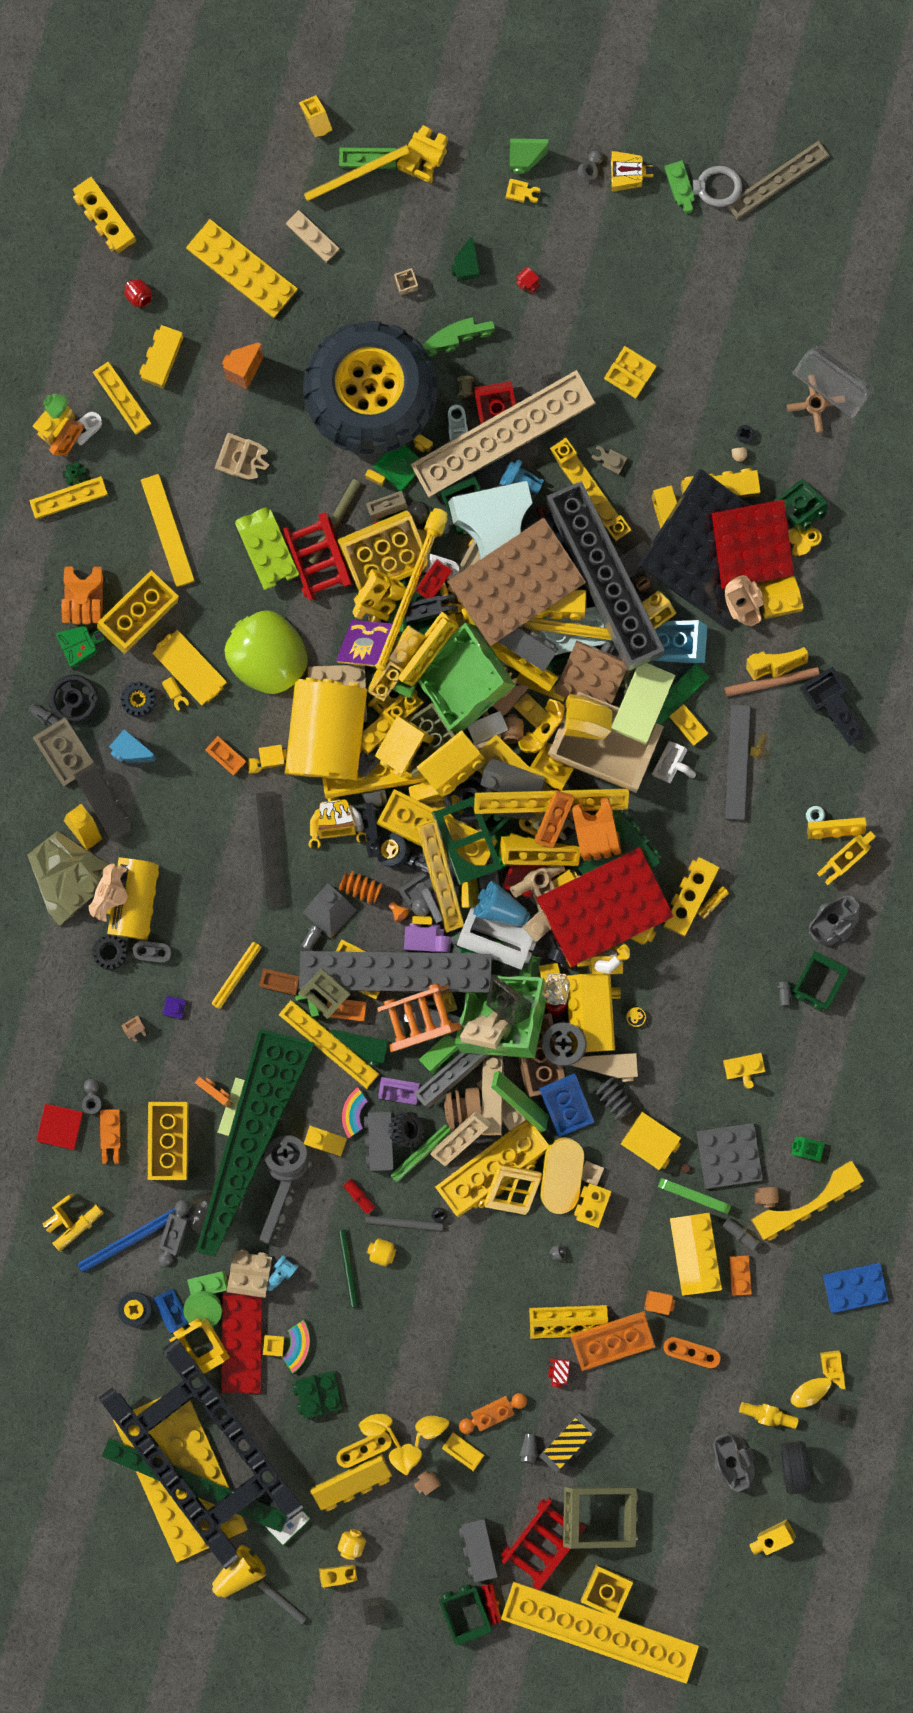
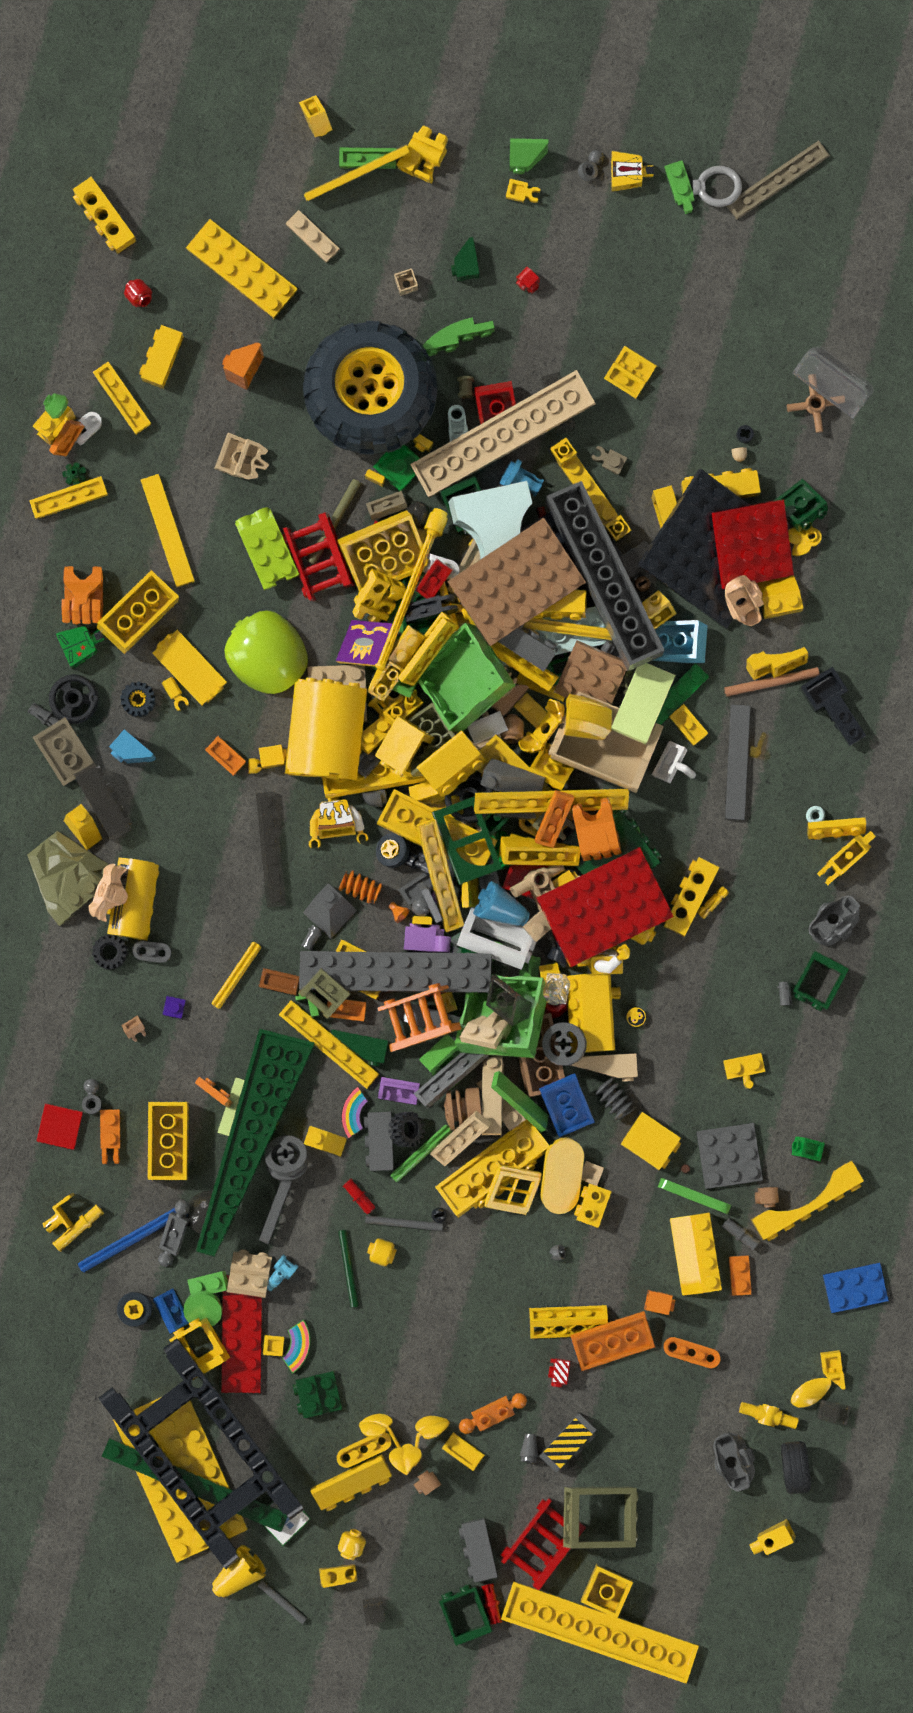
black hinge [363,803,380,858] -> none

